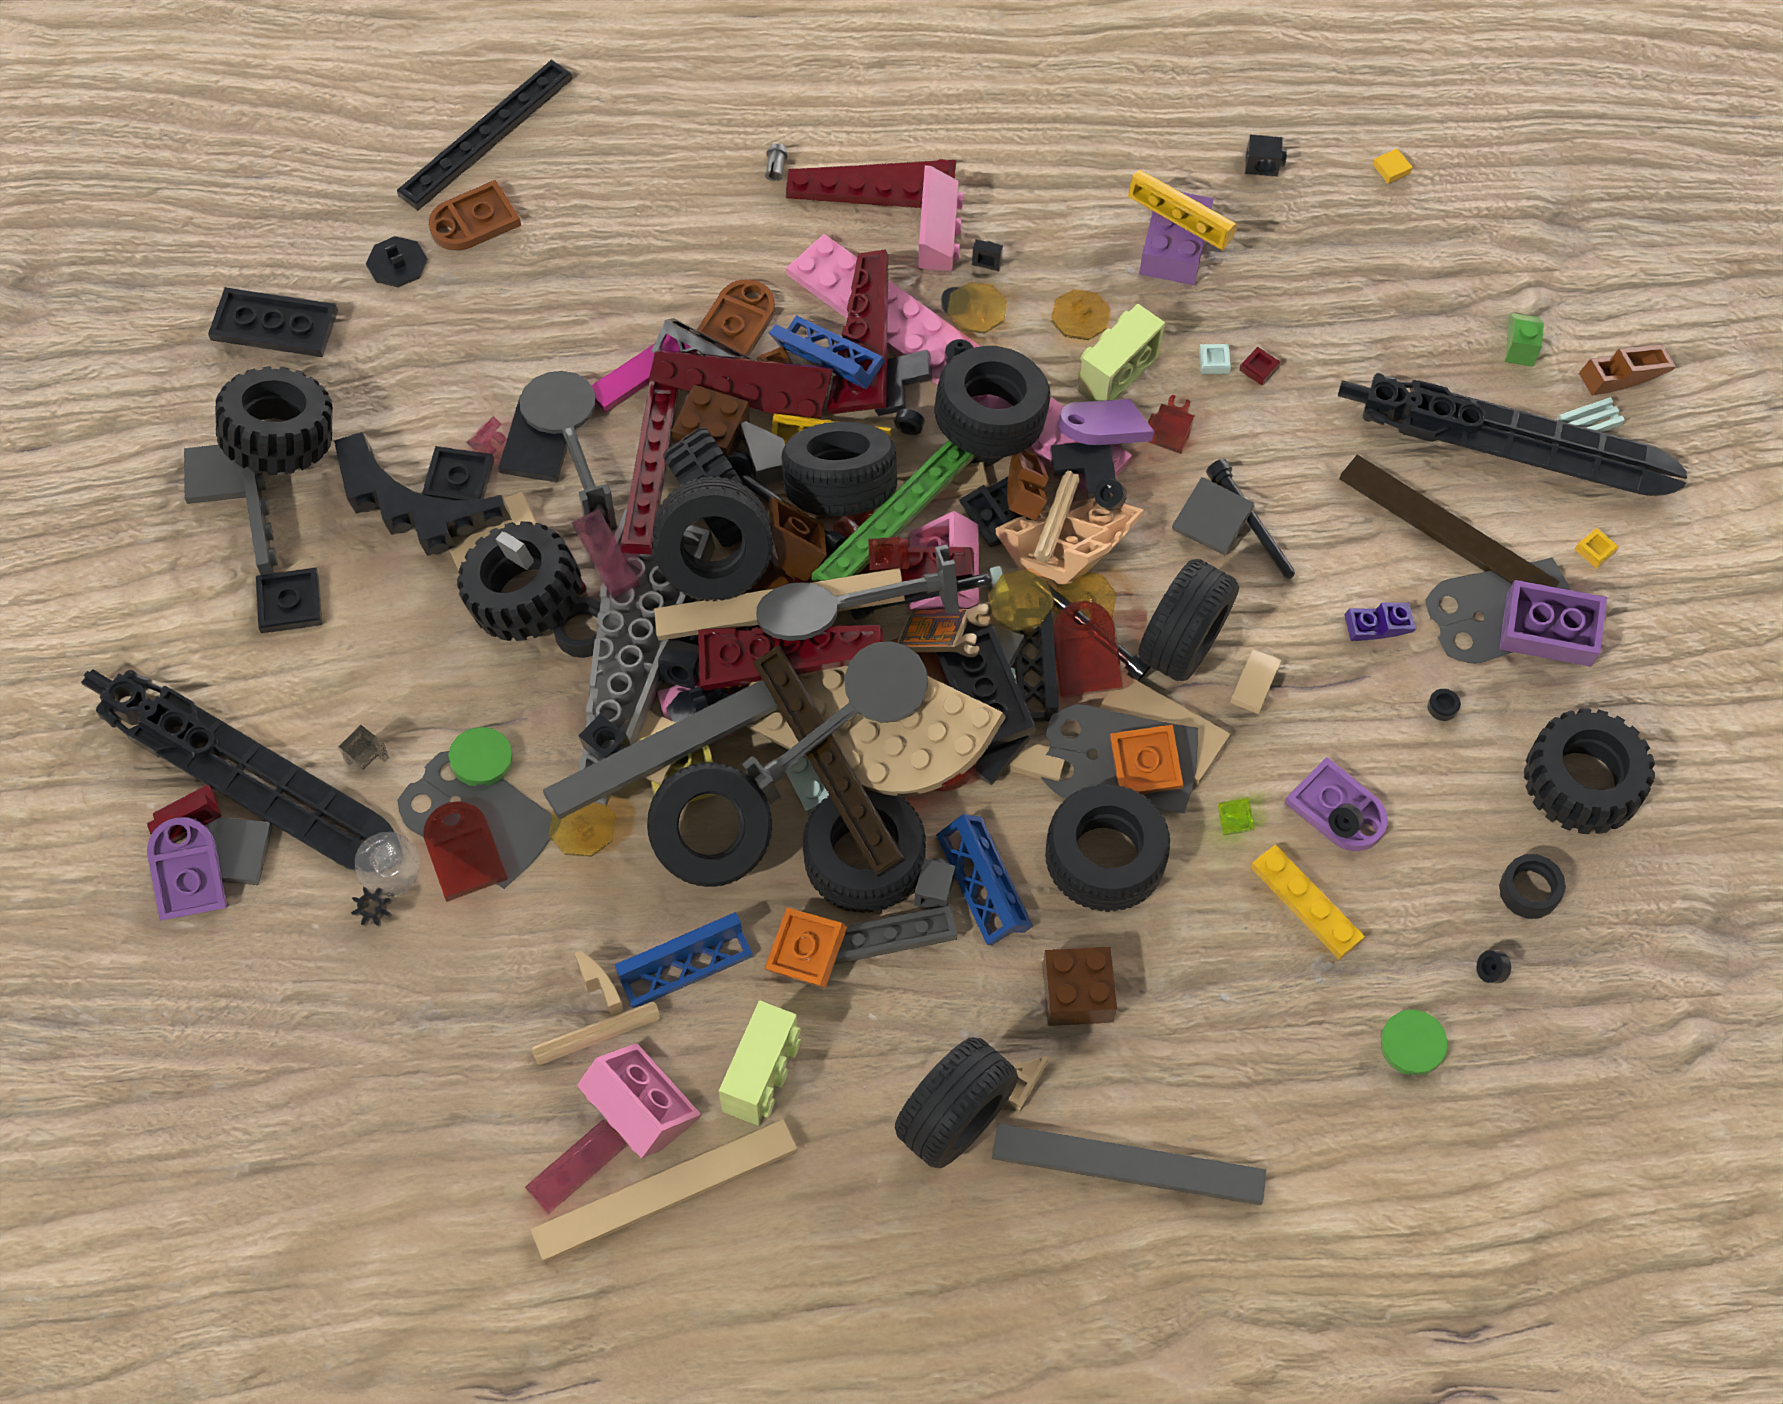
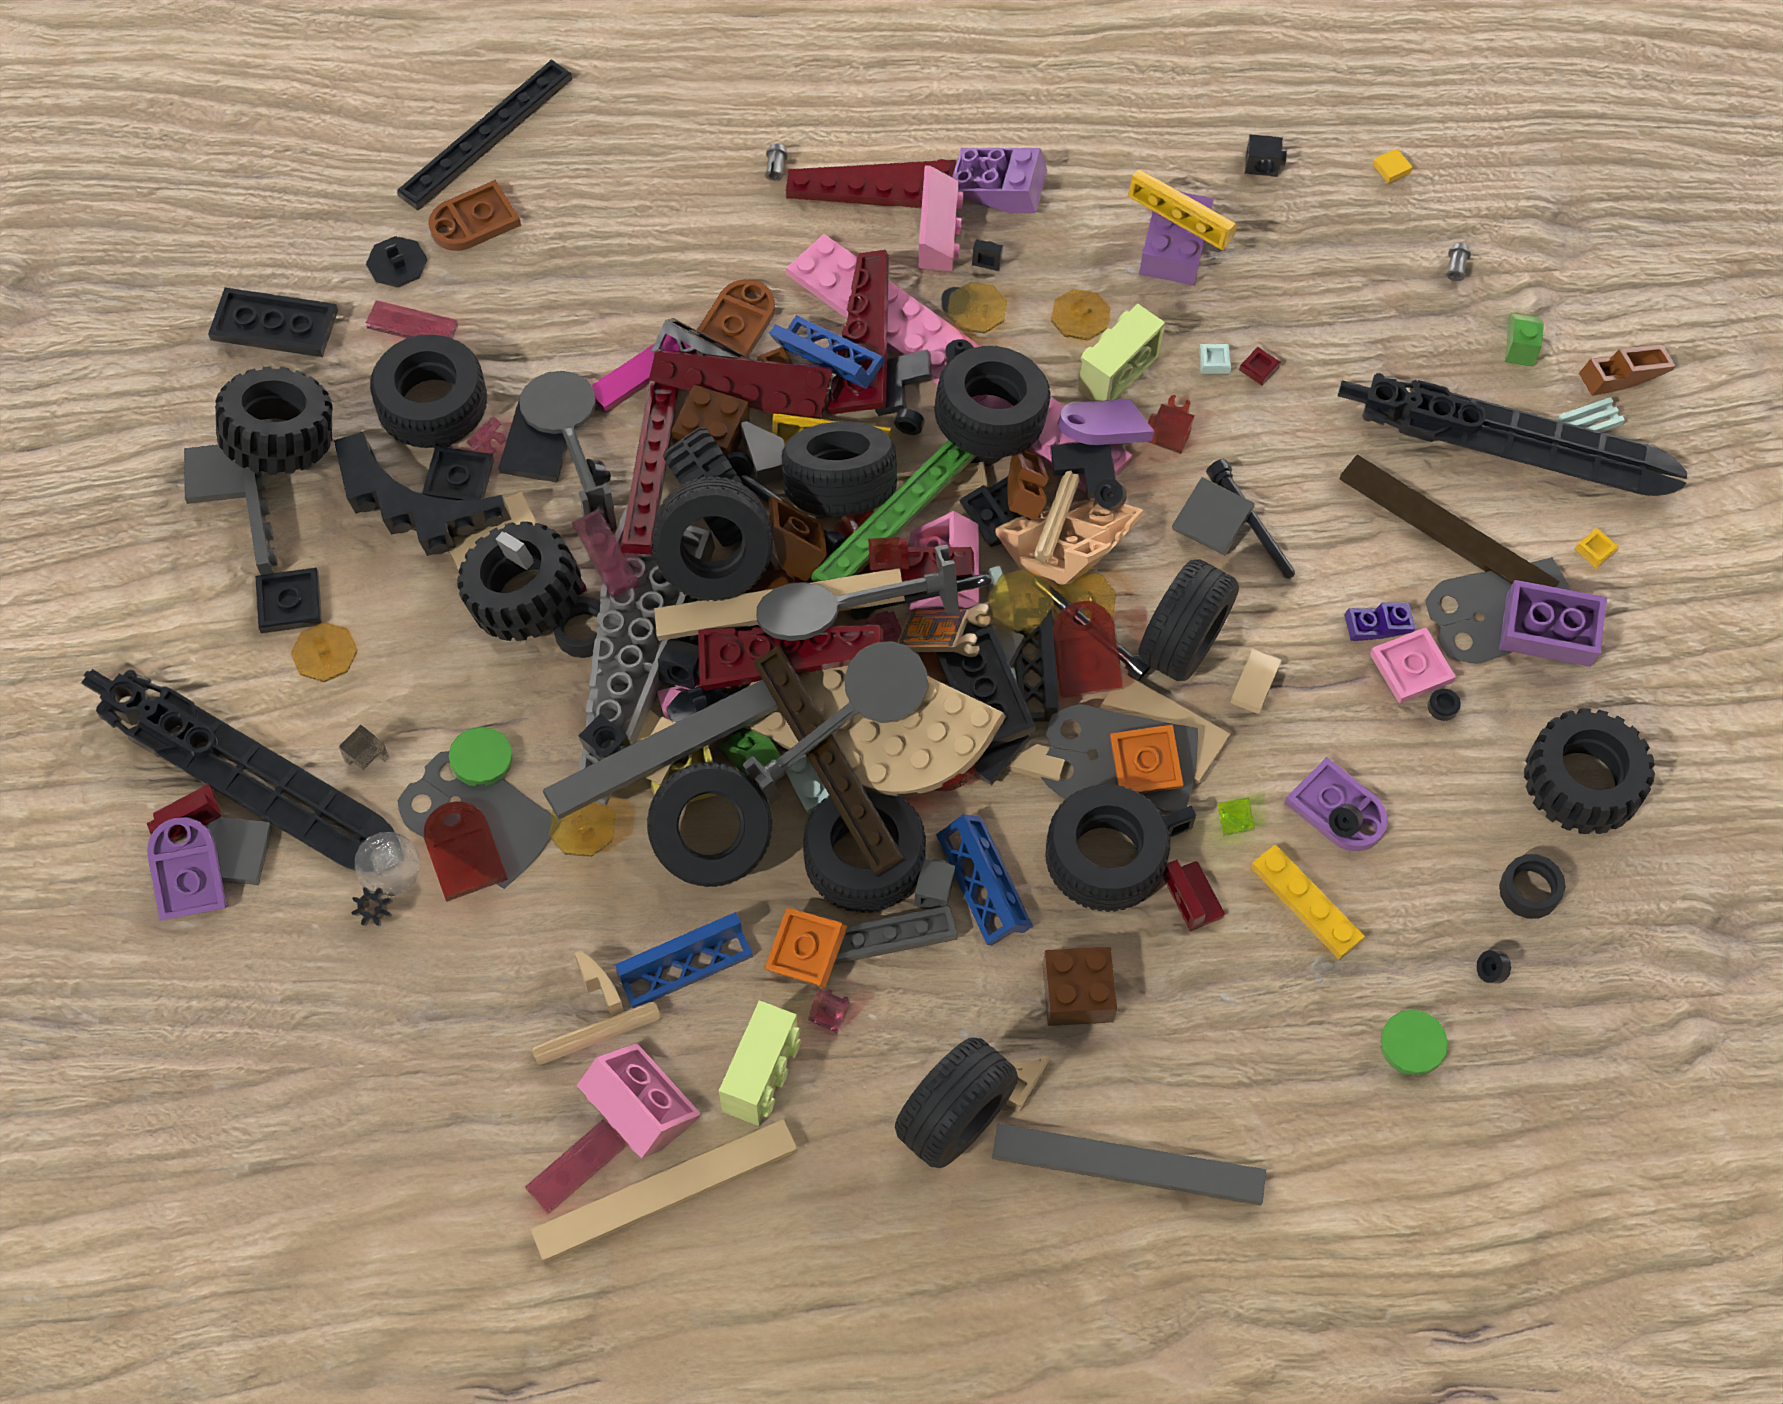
none -> clear yellow piece [290,622,358,682]
none -> clear pink tile [365,300,458,338]
none -> black tyre [370,334,487,448]
none -> black tile [580,459,611,487]
none -> bright green slope [718,728,781,775]
none -> clear pink tile [808,989,850,1033]
none -> clear pink tile [865,611,902,642]
none -> medium lavender slope [952,148,1047,213]
none -> black tile [1163,805,1196,837]
none -> dark red panel [1163,859,1225,931]
none -> bright pink plate [1370,627,1456,704]
none -> flat silver pin [1446,243,1471,281]

